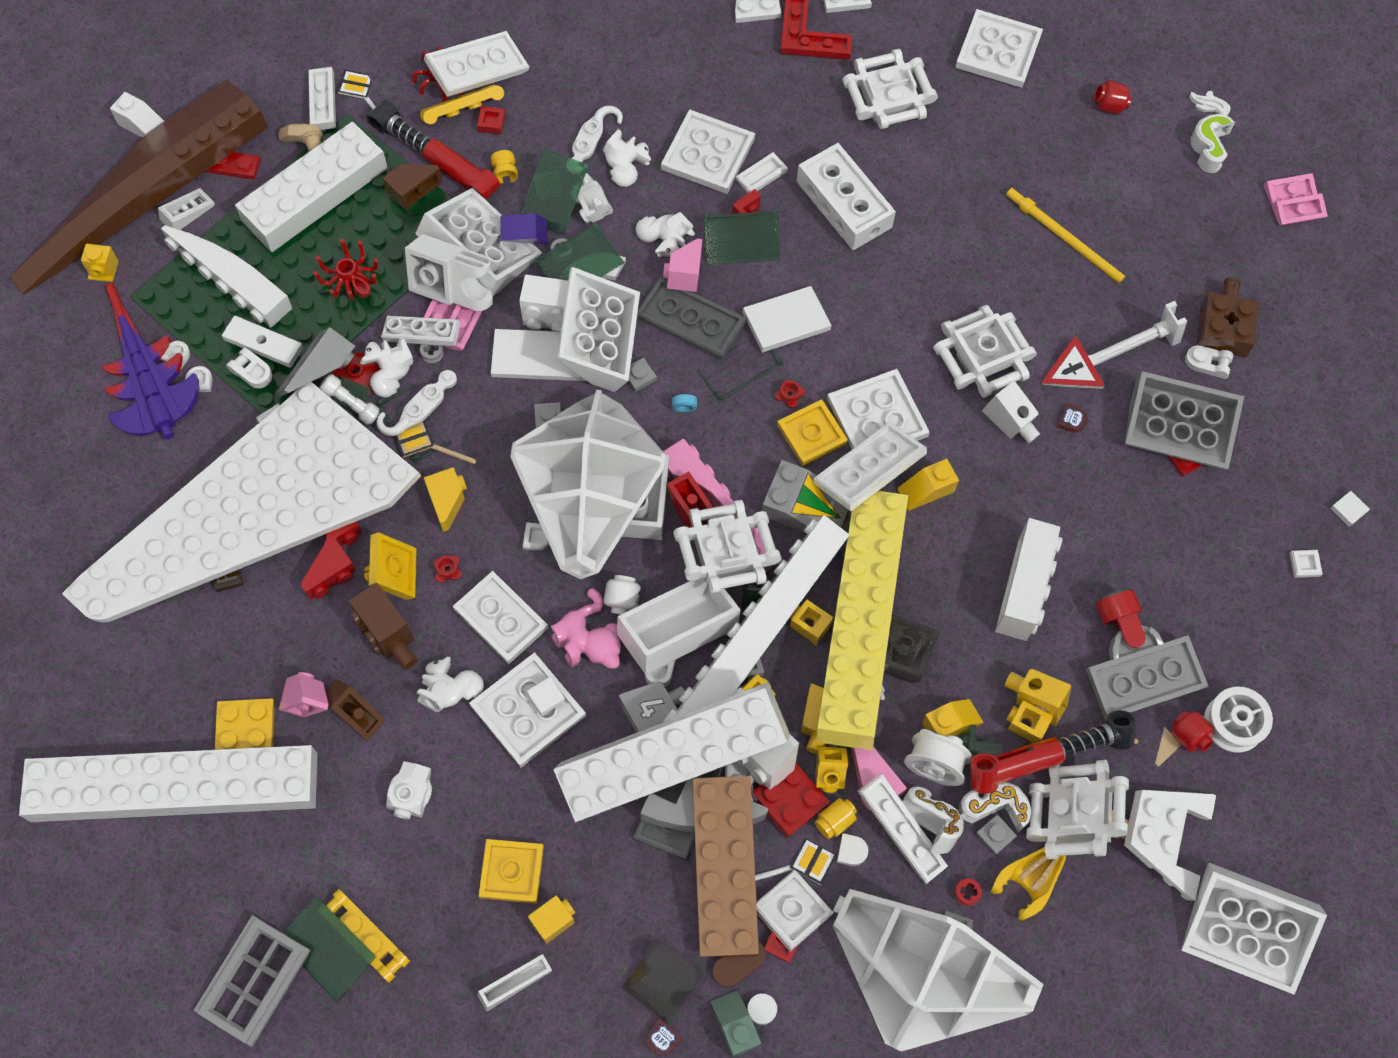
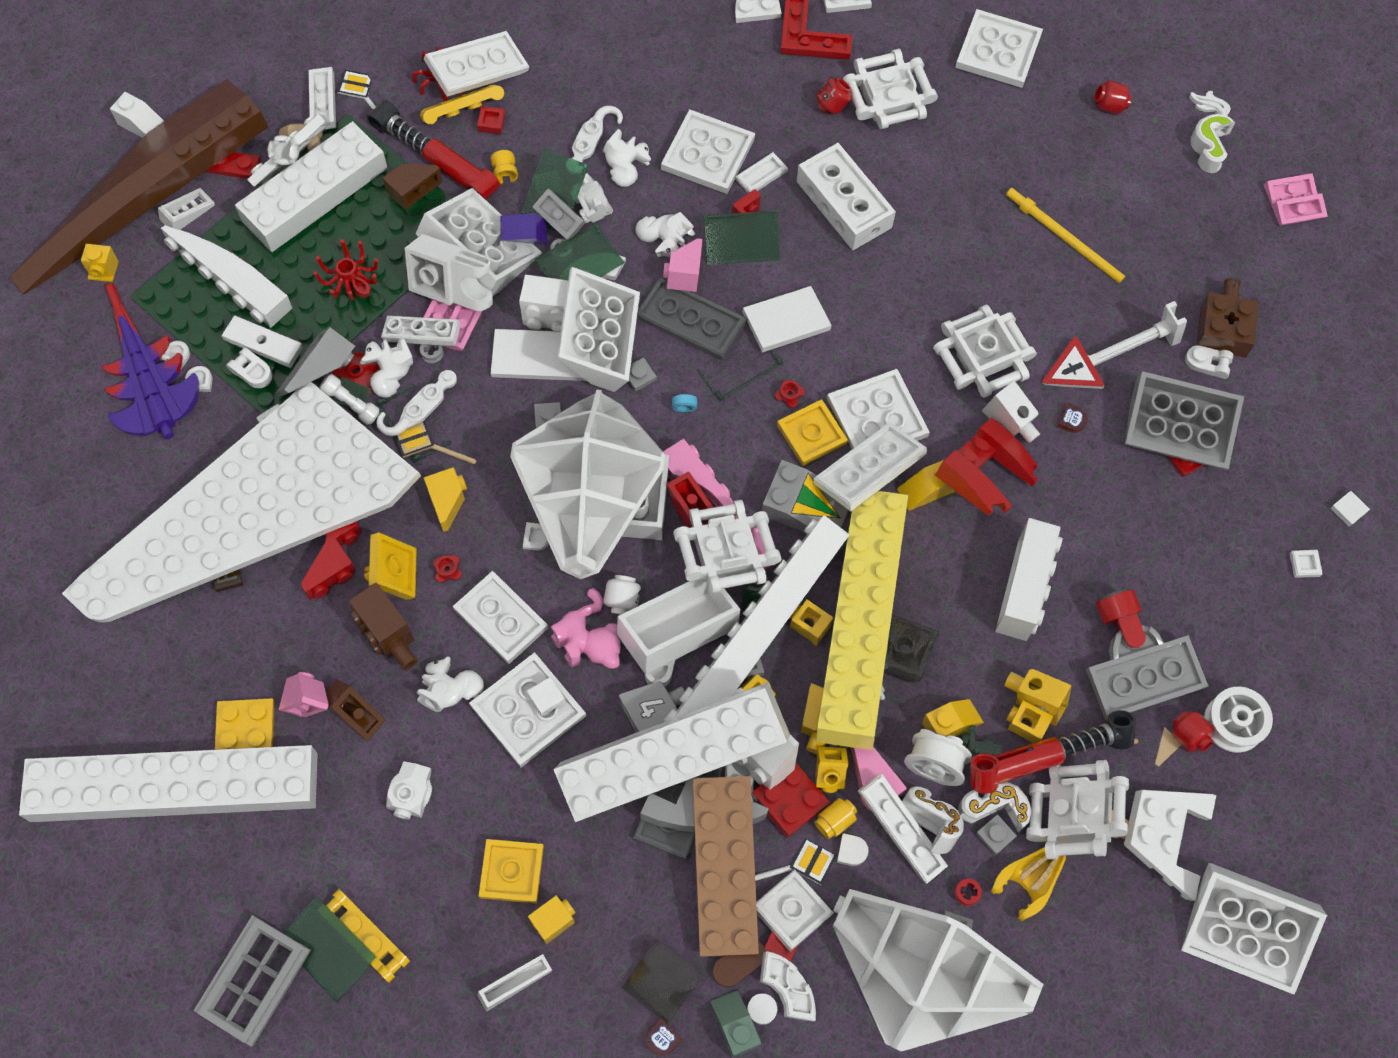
none -> white plate [247,114,331,187]
none -> light grey plate [532,188,586,241]
none -> white tile [760,951,816,1022]
none -> red head [816,77,852,114]
none -> red wedge [935,417,1038,515]

